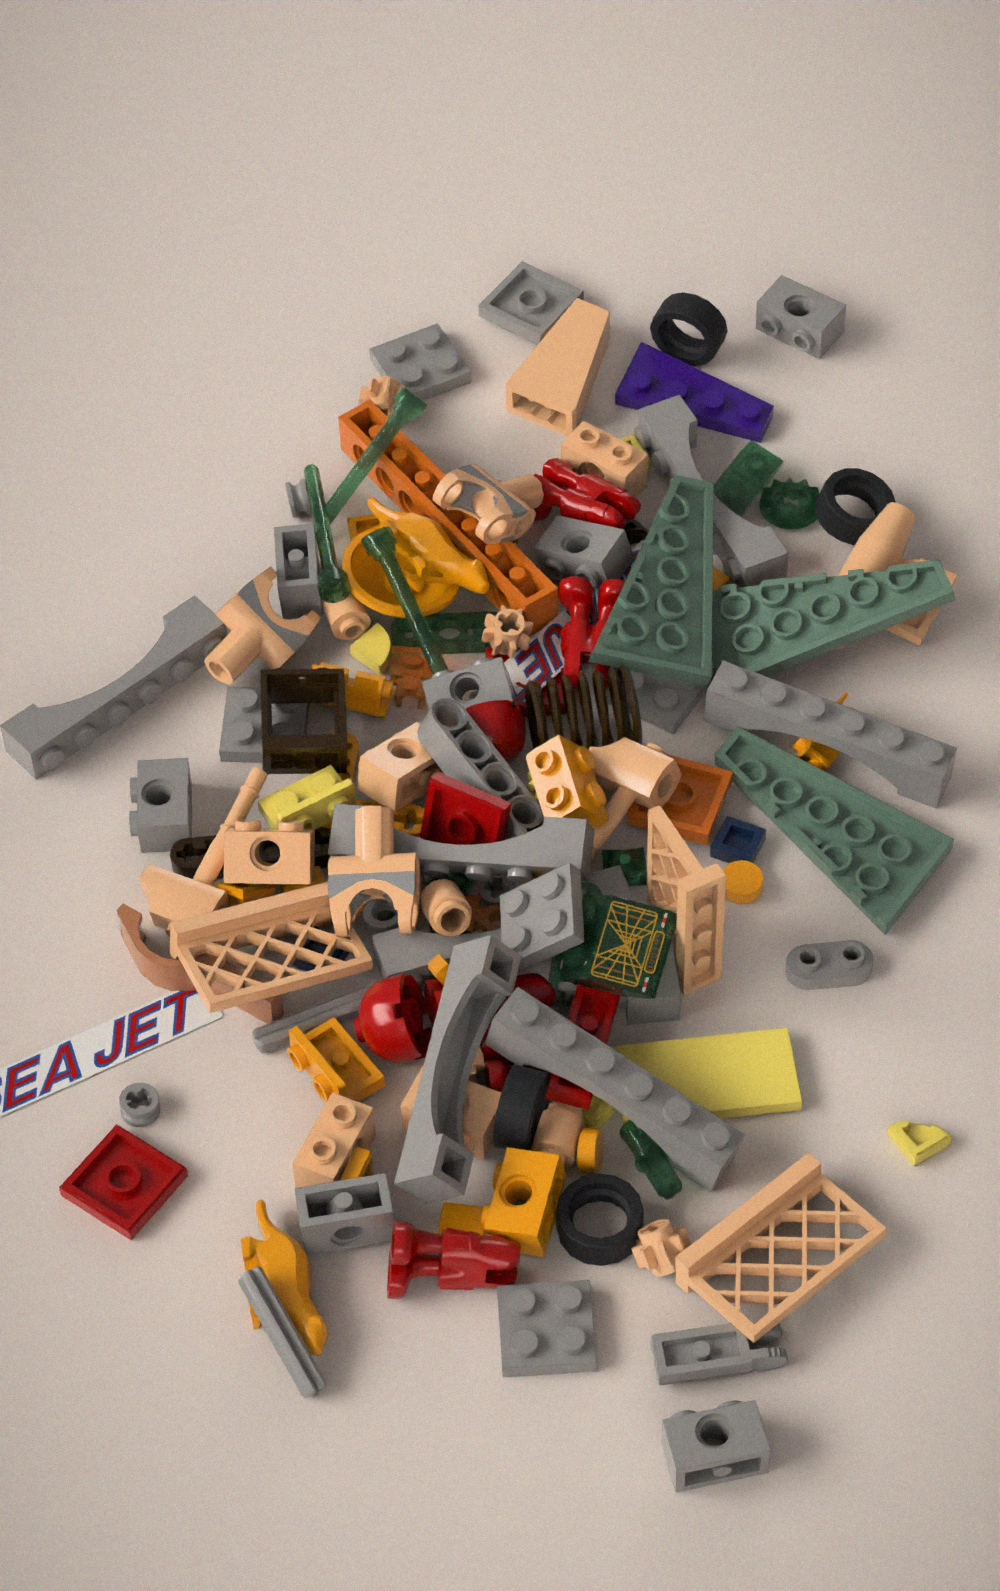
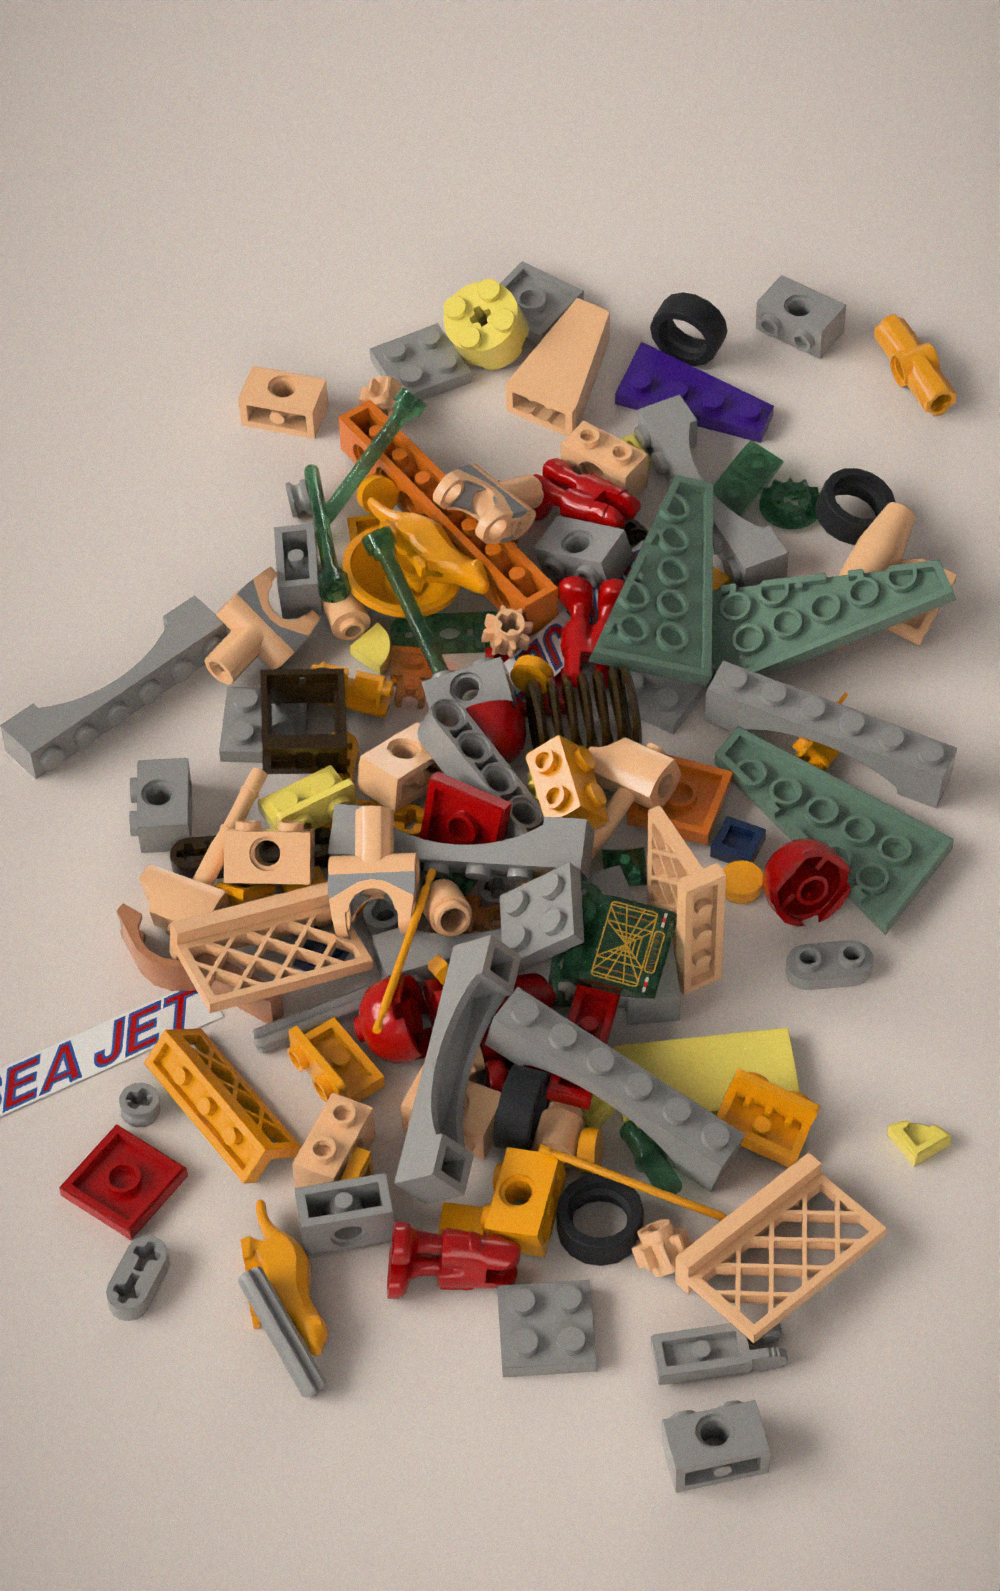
none -> light grey beam [106,1235,170,1321]
none -> light orange fence [144,1029,301,1184]
none -> light nougat brick [238,366,328,439]
none -> light orange tile [356,474,398,516]
none -> light orange piece [372,868,436,1034]
none -> light yellow brick [443,279,529,370]
none -> light orange tile [510,655,554,694]
none -> light orange piece [538,1144,727,1221]
none -> light orange bracket [716,1069,820,1168]
none -> red cylinder [762,838,851,927]
none -> light orange piece [874,314,956,416]

